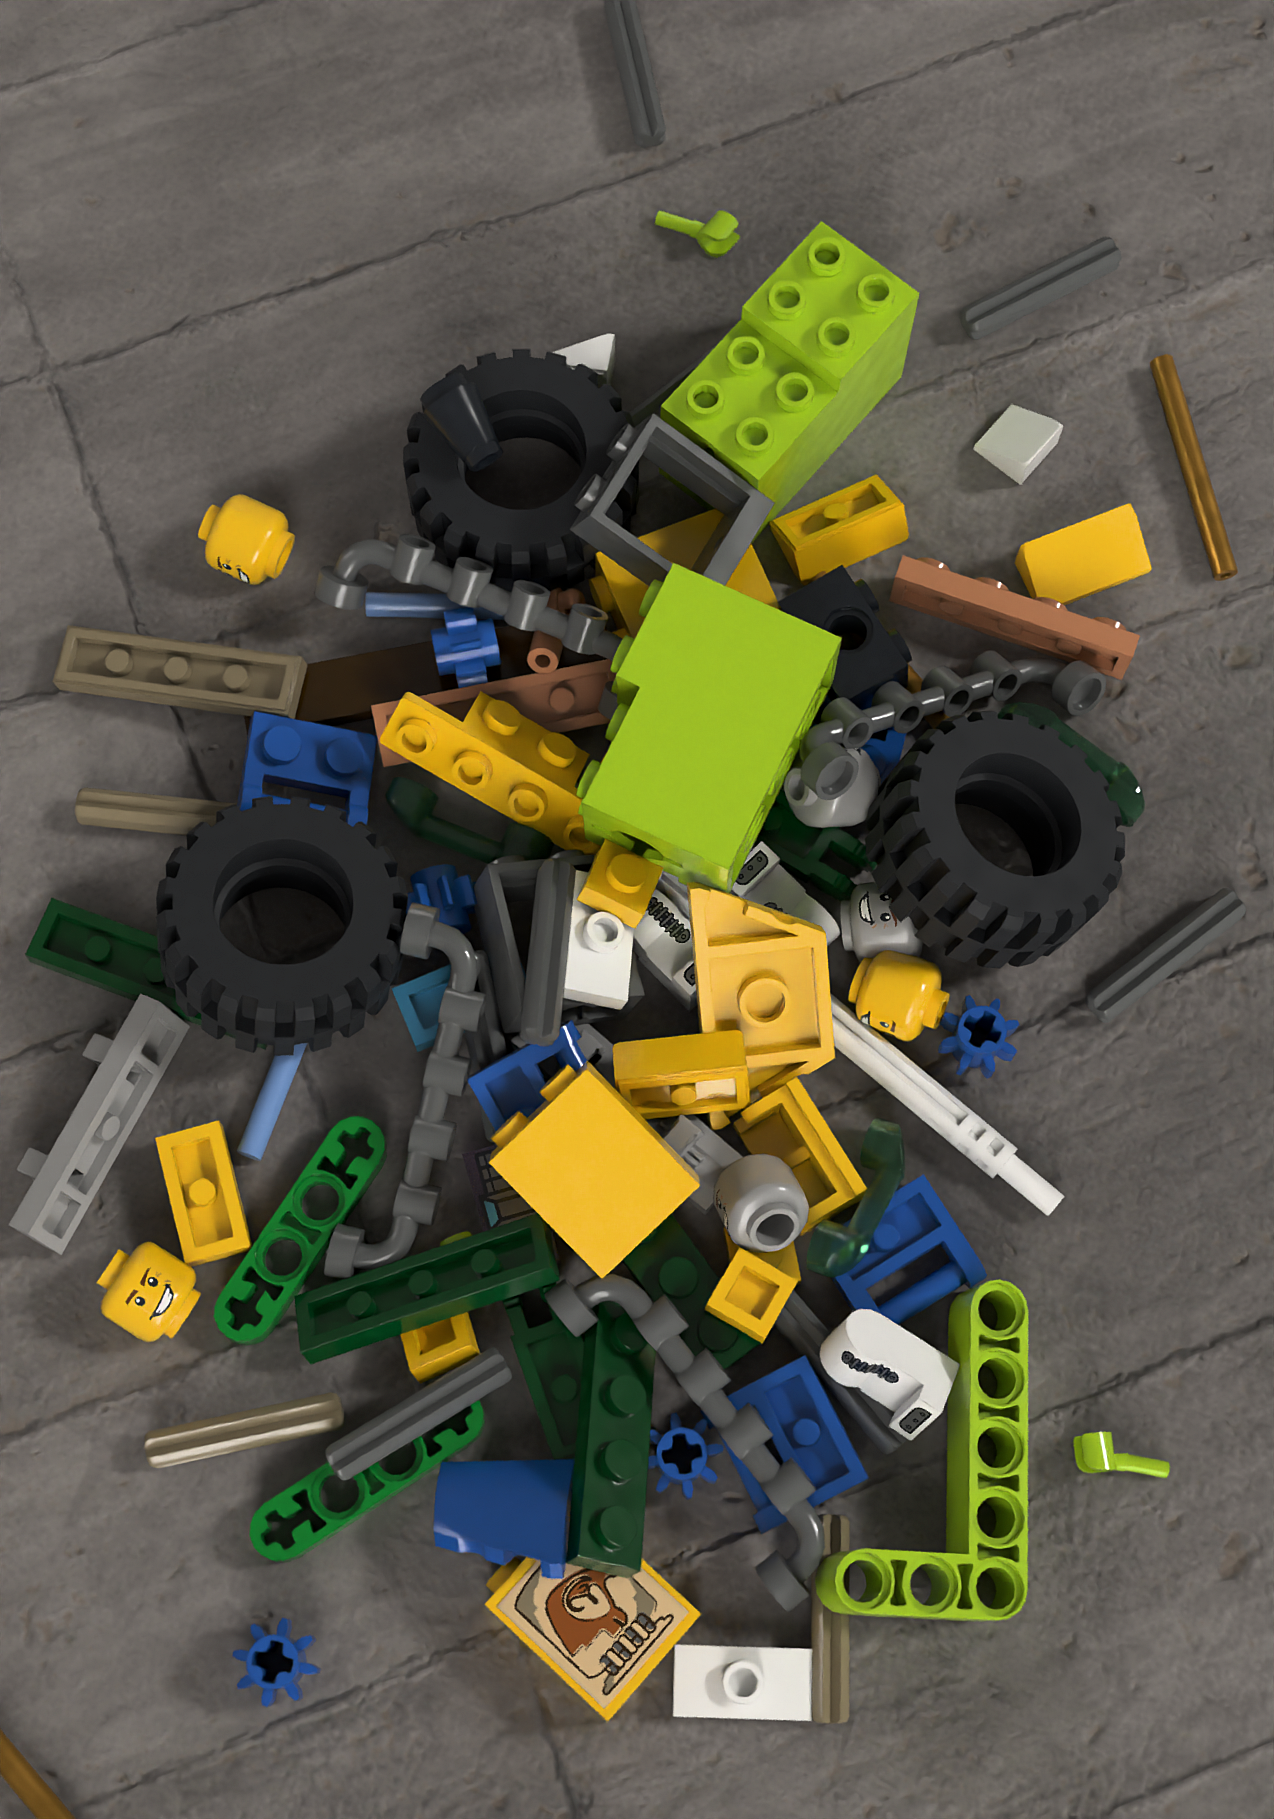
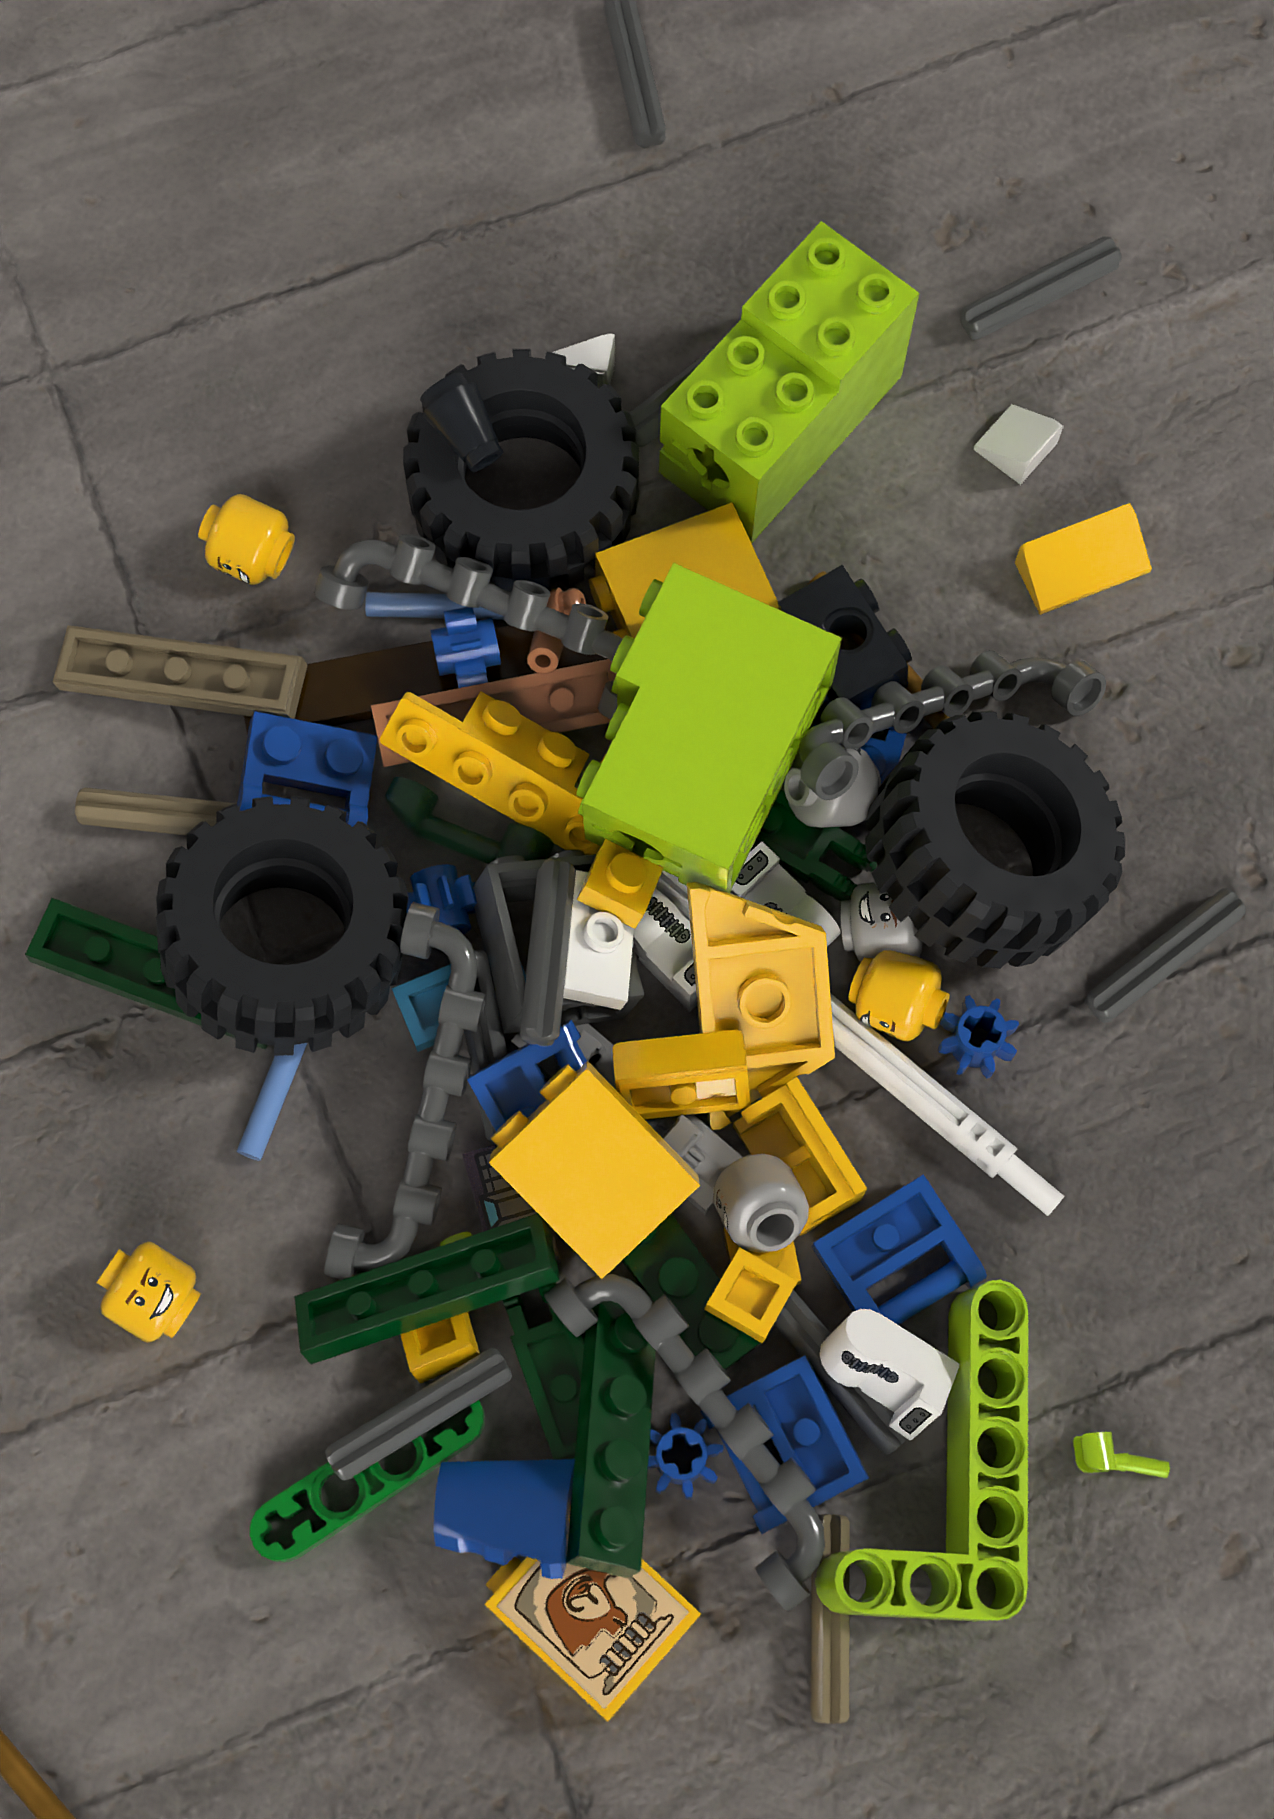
light grey hinge [9,994,190,1255] -> none
dark tan axle [144,1392,344,1469] -> none
yellow plate [155,1120,252,1267] -> none
green beam [214,1116,387,1345] -> none
blue gear [232,1618,321,1707] -> none
dark grey window [570,413,775,586] -> none
lime hand [655,210,740,258] -> none
white plate [673,1645,812,1721] -> none
yellow slope [769,475,909,585] -> none
clear green bar [806,1117,906,1278] -> none
nougat plate [889,555,1140,680] -> none
clear green bar [997,702,1145,827] -> none
pearl gold piece [1149,354,1238,581] -> none

